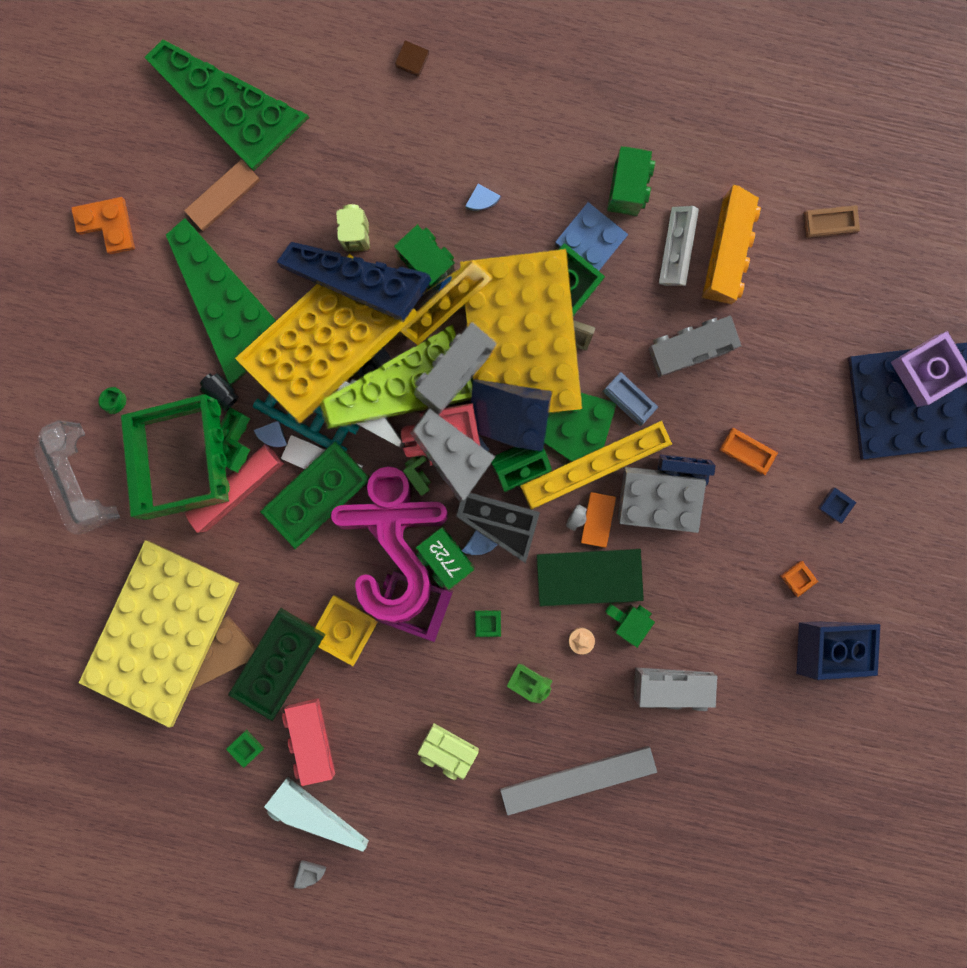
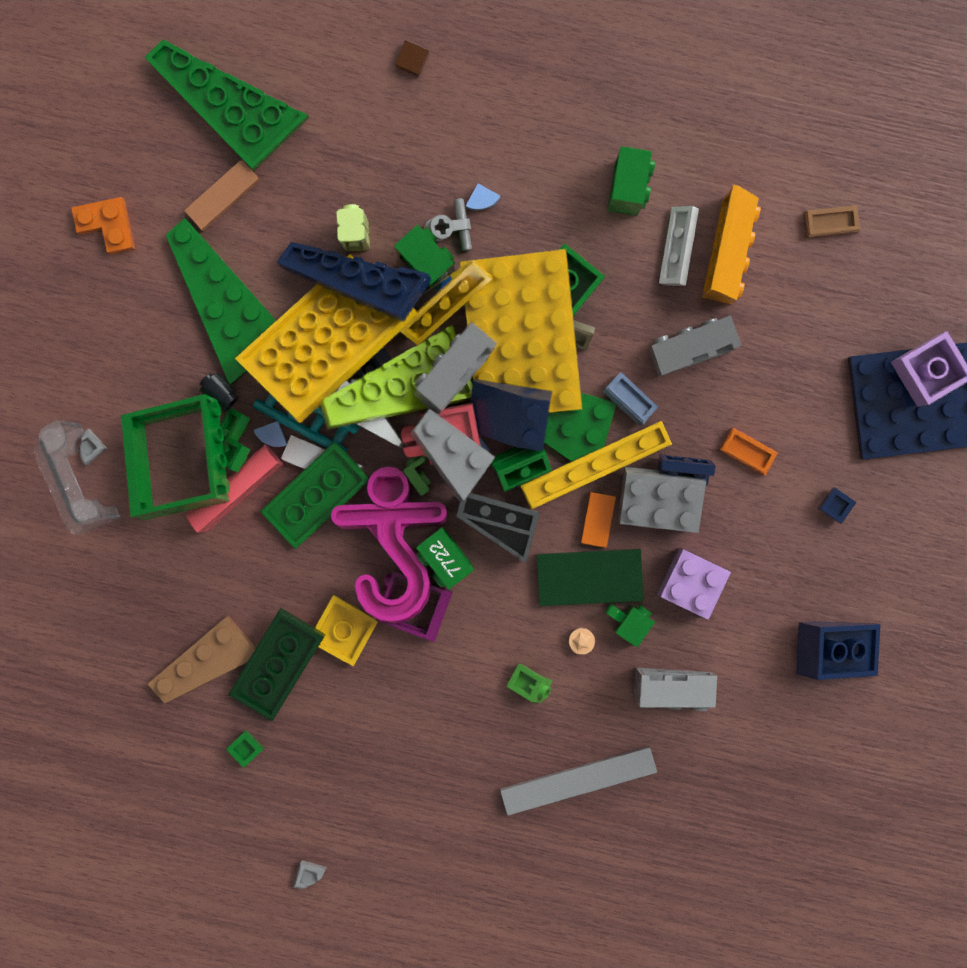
light yellow plate [79,540,239,728] -> none
green tile [98,387,127,414] -> none
light aqua slope [264,777,369,851] -> none
coral brick [282,698,335,786] -> none
yellowish green brick [418,723,479,780] -> none
light blue tile [462,530,498,555] -> none
green tile [475,610,501,637] -> none
medium blue plate [555,202,628,271] -> none
light grey tile [566,504,587,531] -> none
orange tile [780,561,819,597] -> none
none -> light grey tile [80,429,108,465]
none -> light grey piece [424,198,472,252]
none -> lavender brick [657,548,731,620]

